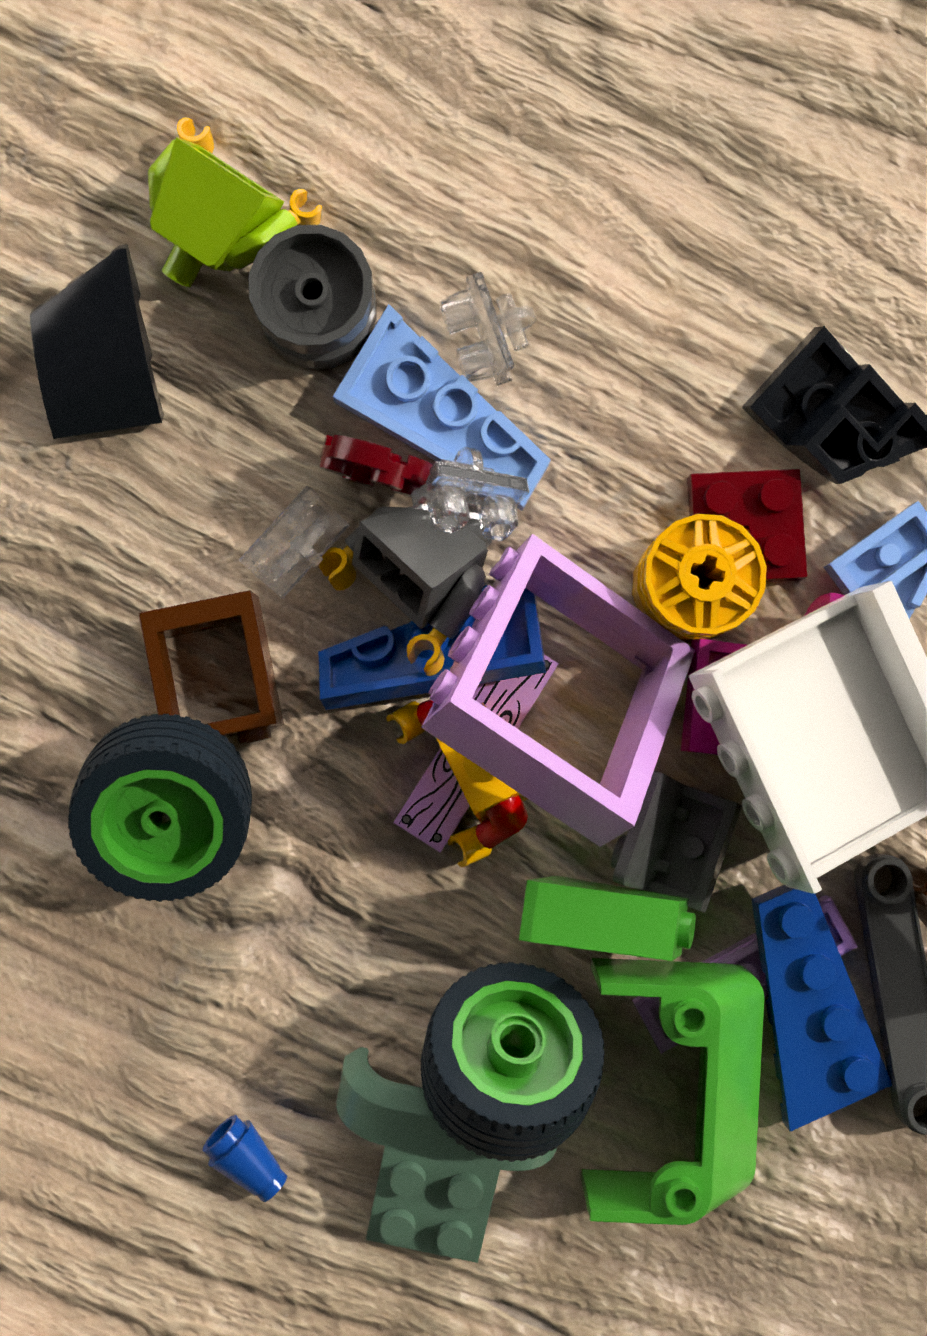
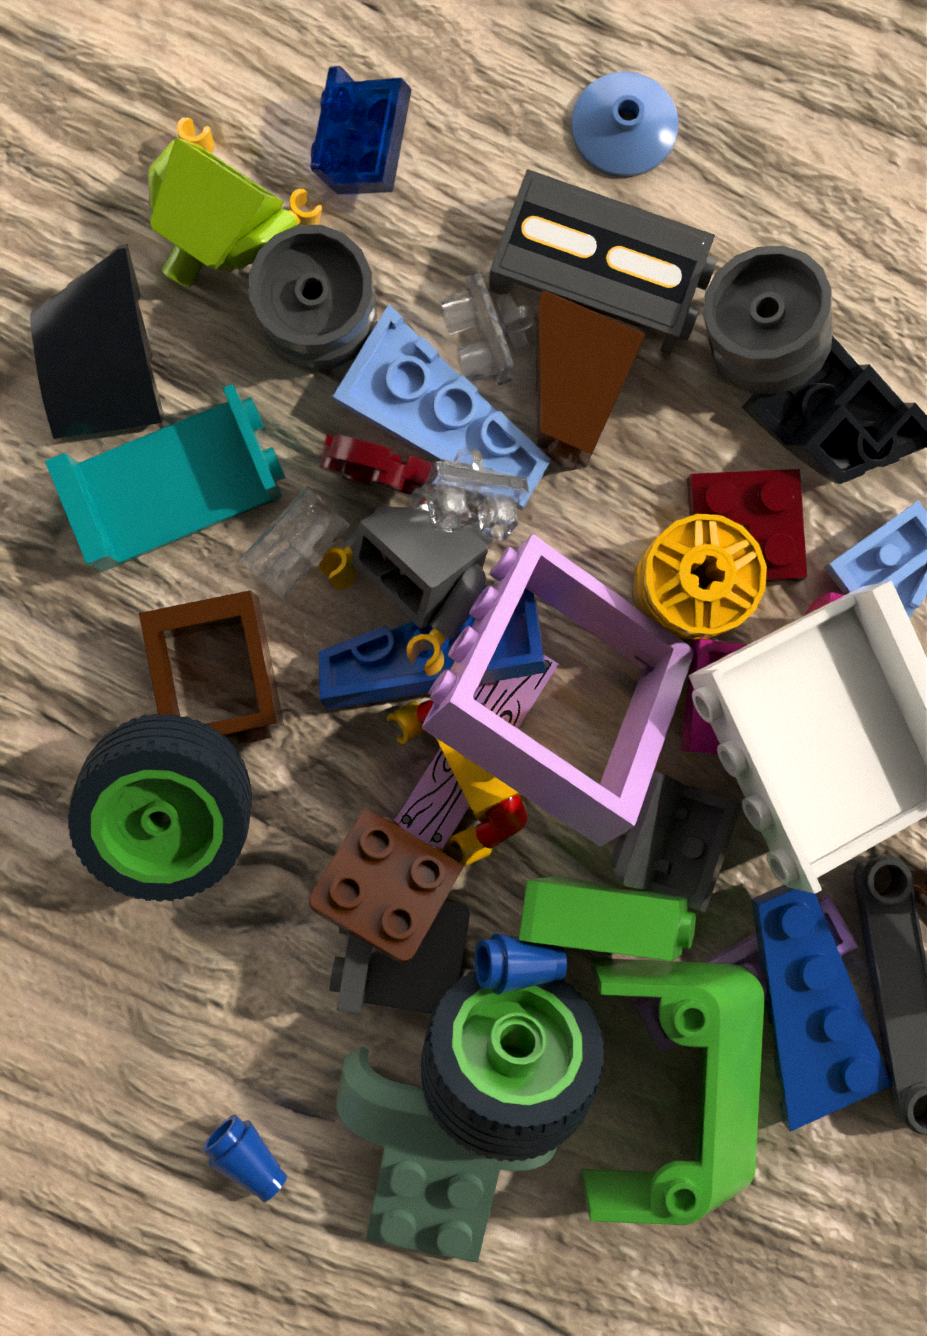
none -> teal panel [45,384,286,572]
none -> reddish brown bracket [309,807,464,963]
none -> clear blue bracket [310,66,412,195]
none -> dark grey bracket [329,900,470,1014]
none -> blue cone [475,933,567,995]
none -> dark grey panel [488,169,718,355]
none -> reddish brown slope [536,290,646,468]
none -> medium blue dish [572,72,678,177]
none -> dark grey wheel [703,246,833,394]

